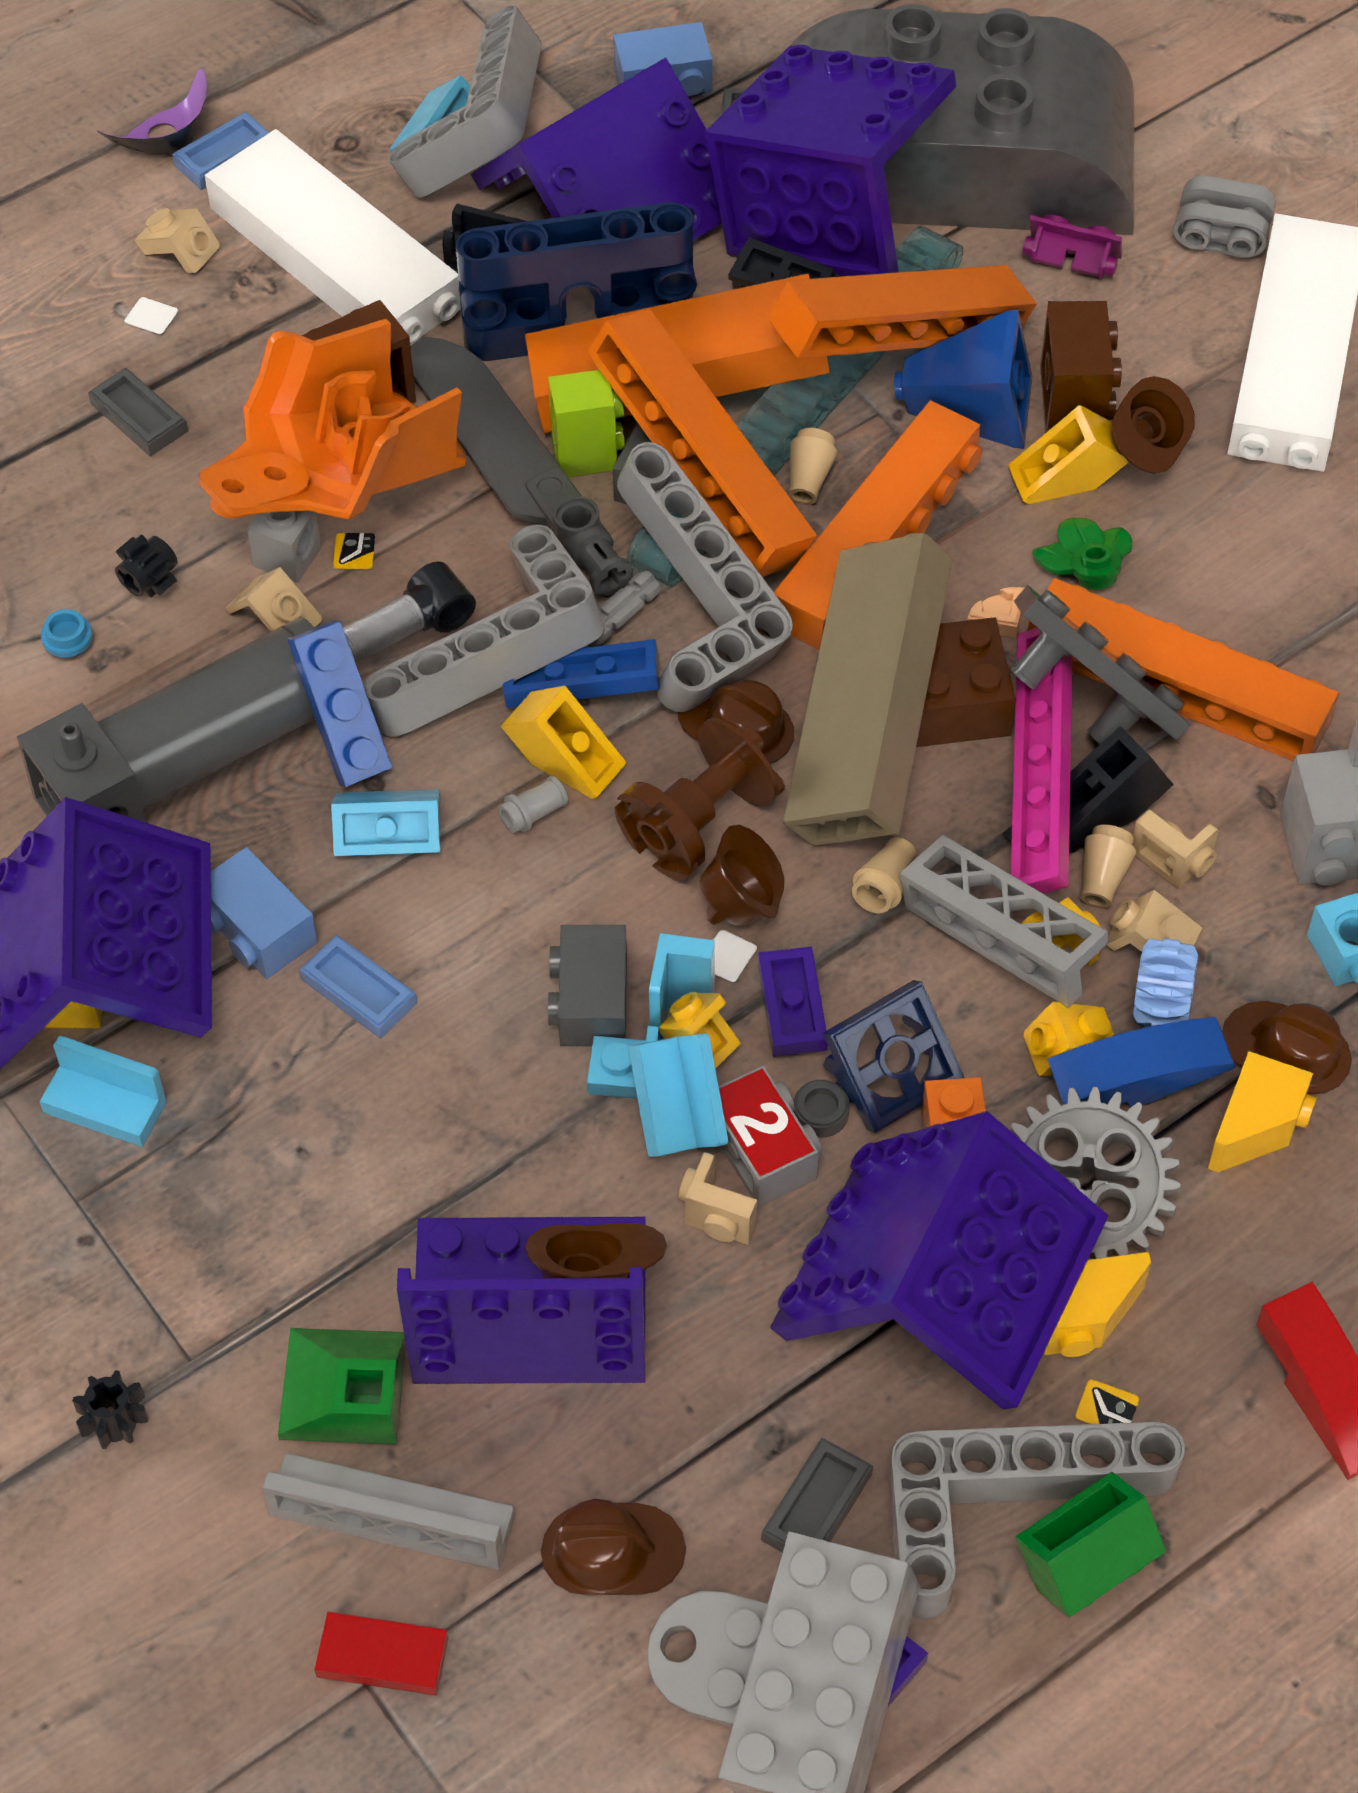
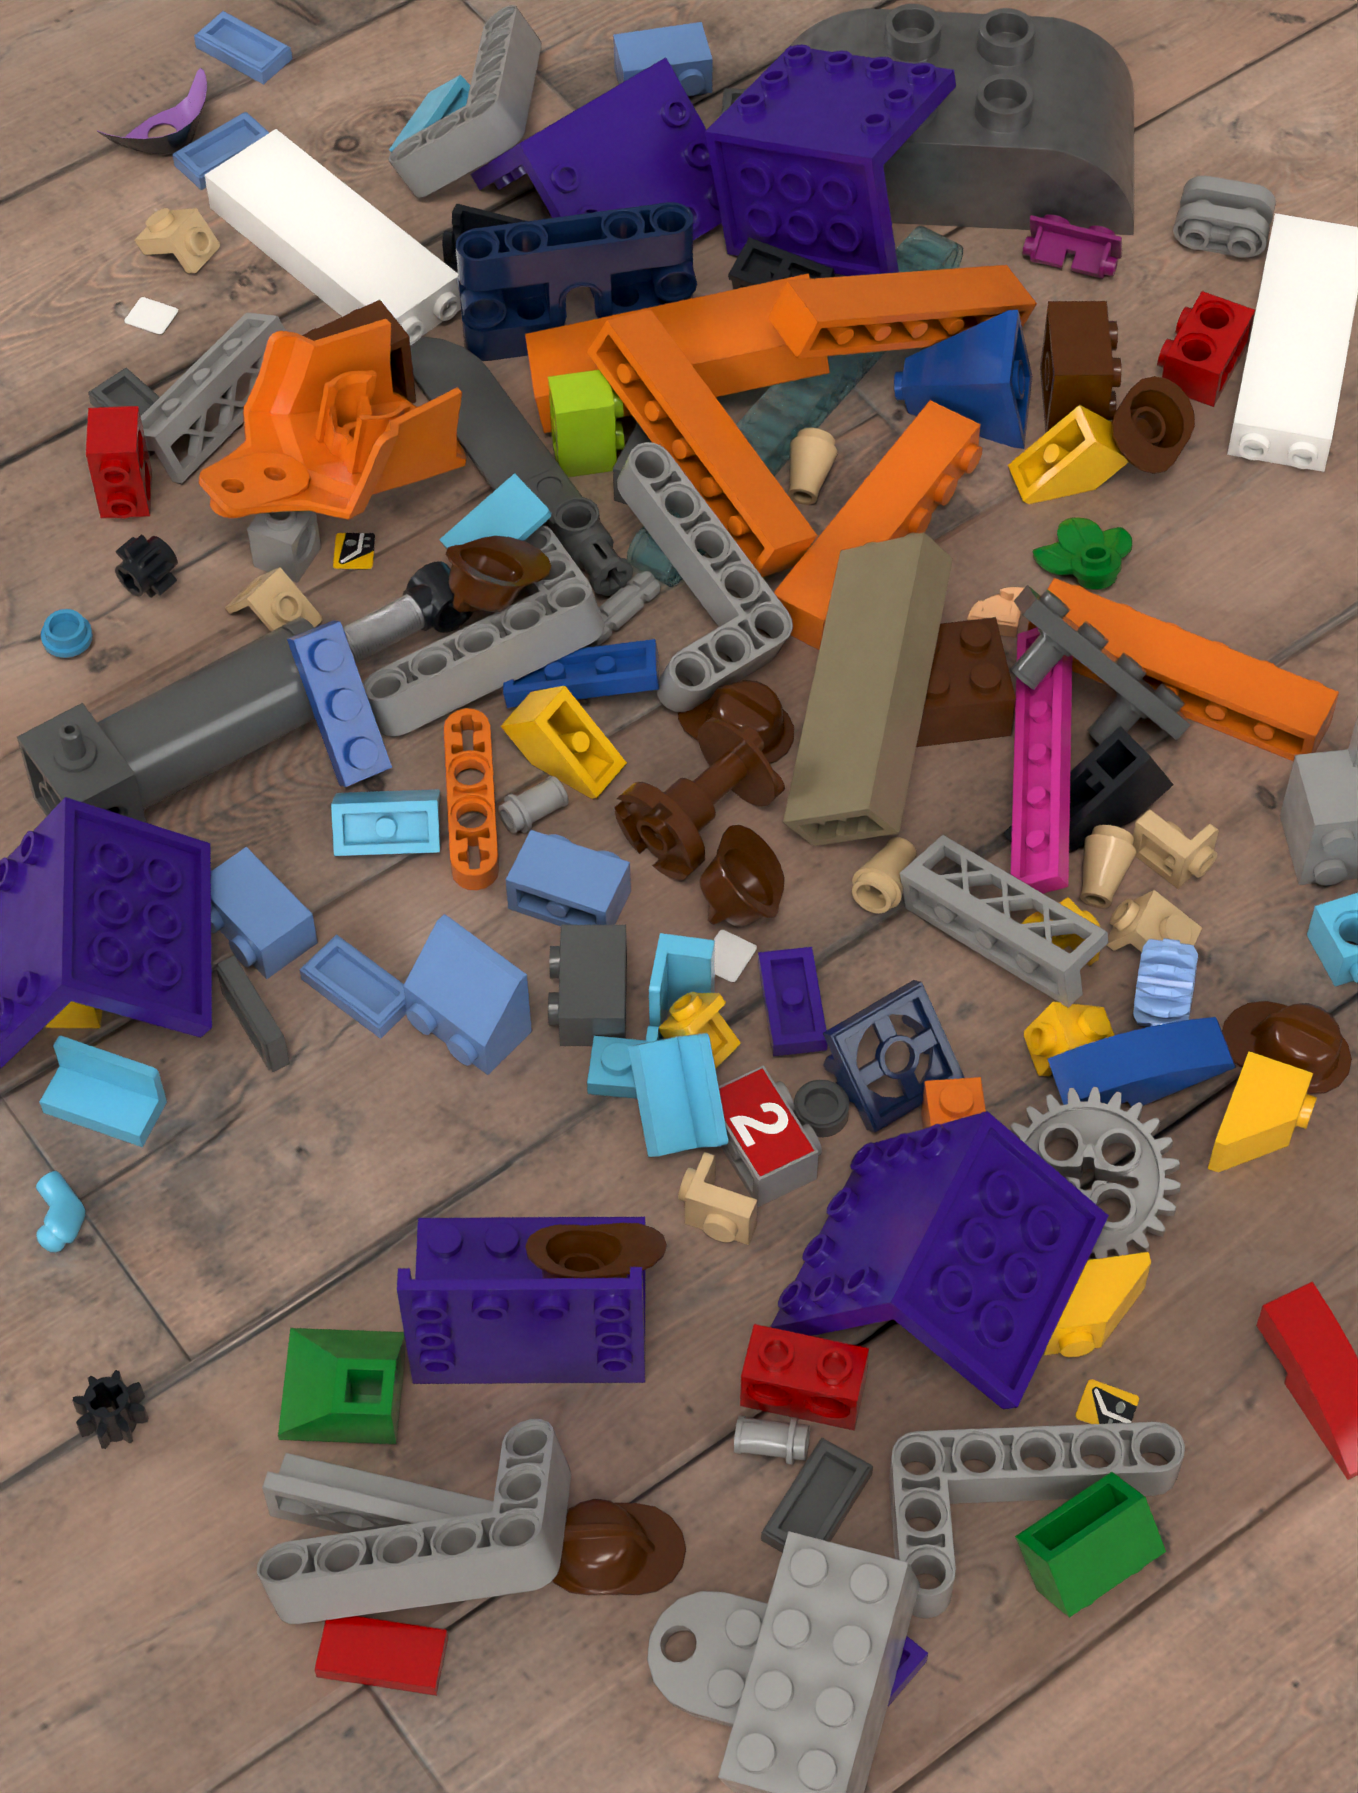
none -> medium azure arm [36,1171,85,1252]
none -> red brick [86,406,152,519]
none -> light grey fence [141,312,286,483]
none -> medium blue tile [194,11,292,85]
none -> dark grey tile [216,955,290,1072]
none -> light grey beam [257,1419,571,1624]
none -> medium blue slope [403,914,532,1075]
none -> medium azure panel [439,473,551,549]
none -> orange beam [444,708,499,891]
none -> reddish brown piece [445,536,552,612]
none -> medium blue brick [506,830,631,926]
none -> light grey pin [734,1415,810,1465]
none -> red brick [740,1324,869,1431]
none -> red brick [1157,291,1255,407]

